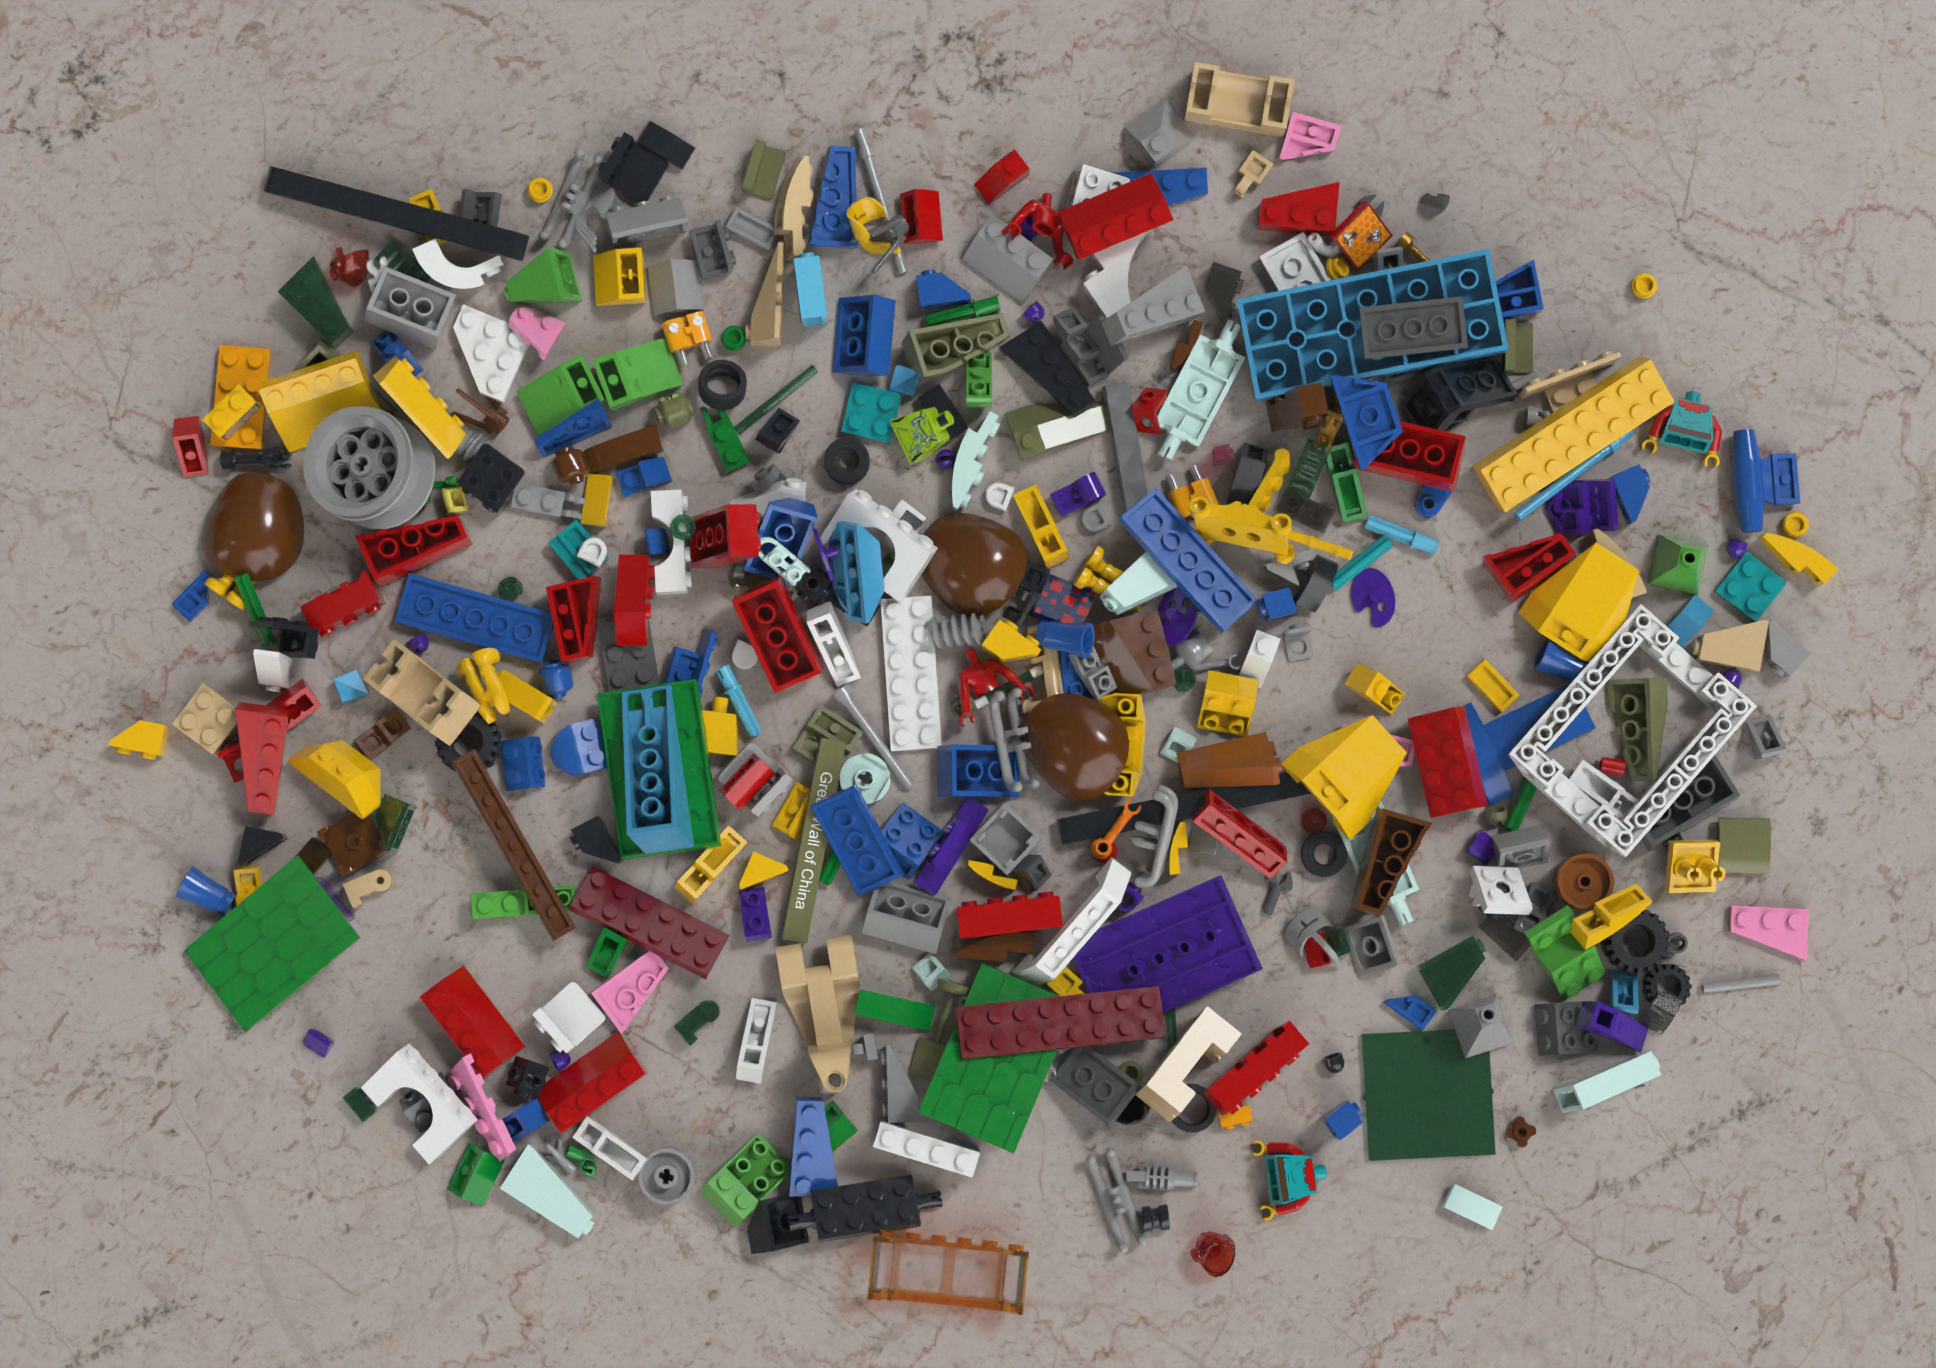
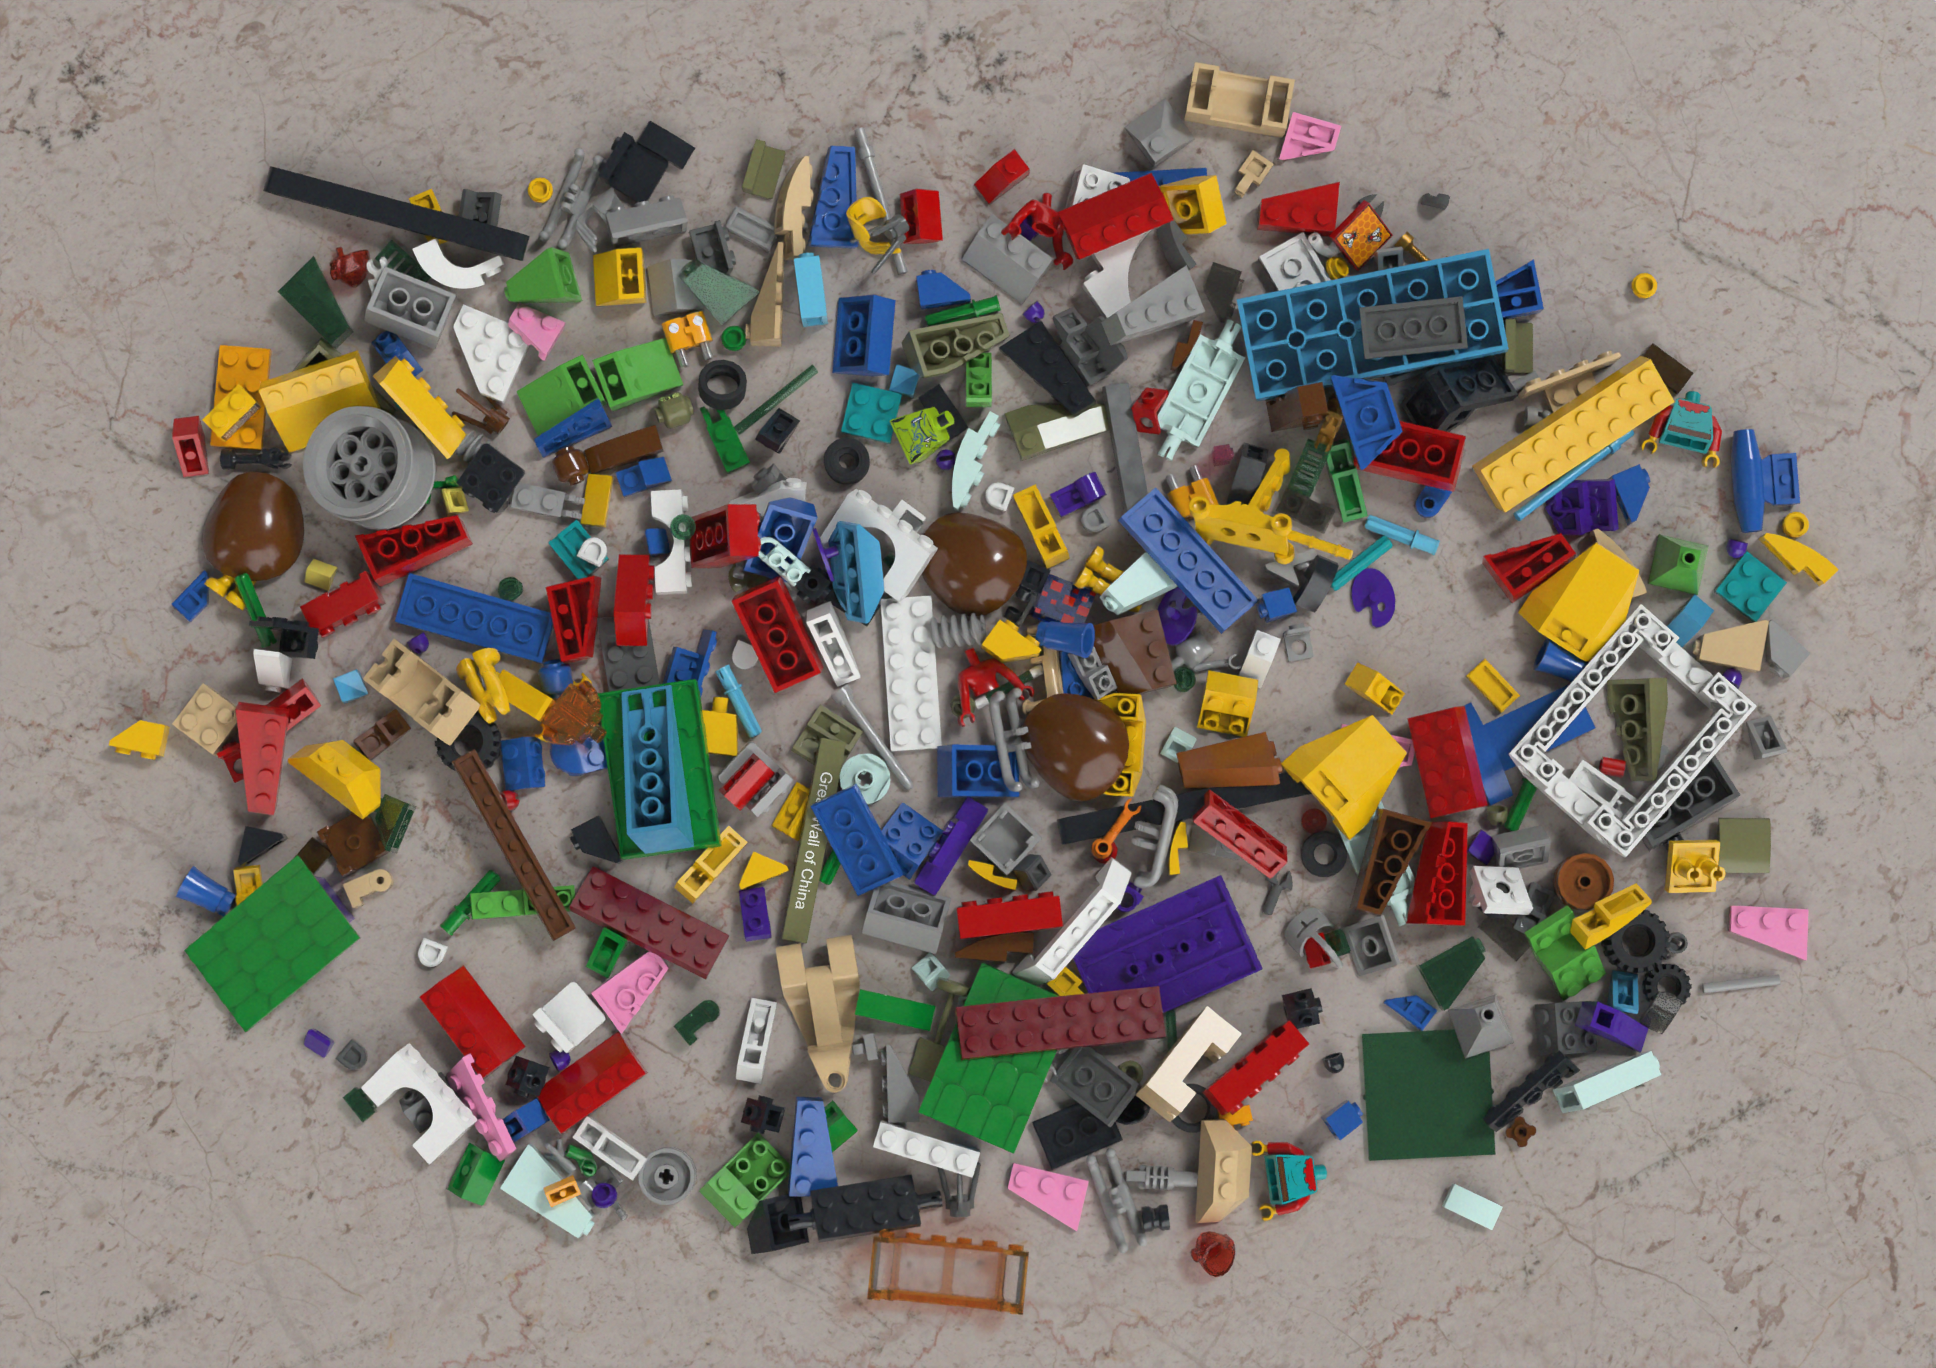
none -> light yellow slope [305,559,338,591]
none -> dark grey tile [335,1039,368,1070]
none -> white tile [418,938,448,967]
none -> green axle [440,870,501,936]
none -> red hinge [500,790,520,811]
none -> clear orange torso [535,673,607,745]
none -> light orange piece [543,1175,581,1207]
none -> light grey helmet [576,1163,628,1221]
none -> dark purple plate [592,1183,617,1208]
none -> clear green slope [679,259,760,325]
none -> black brick [741,1095,786,1134]
none -> dark grey plant [937,1162,981,1217]
none -> bright pink wing [1008,1163,1089,1231]
none -> black tile [1032,1103,1123,1170]
none -> dark grey slope [1157,220,1196,273]
none -> yellow slope [1159,175,1227,234]
none -> tan wedge [1195,1119,1252,1223]
none -> black brick [1282,988,1323,1029]
none -> red wedge [1406,822,1468,926]
none -> black wing [1483,1050,1580,1132]
none -> dark brown tile [1643,343,1693,394]

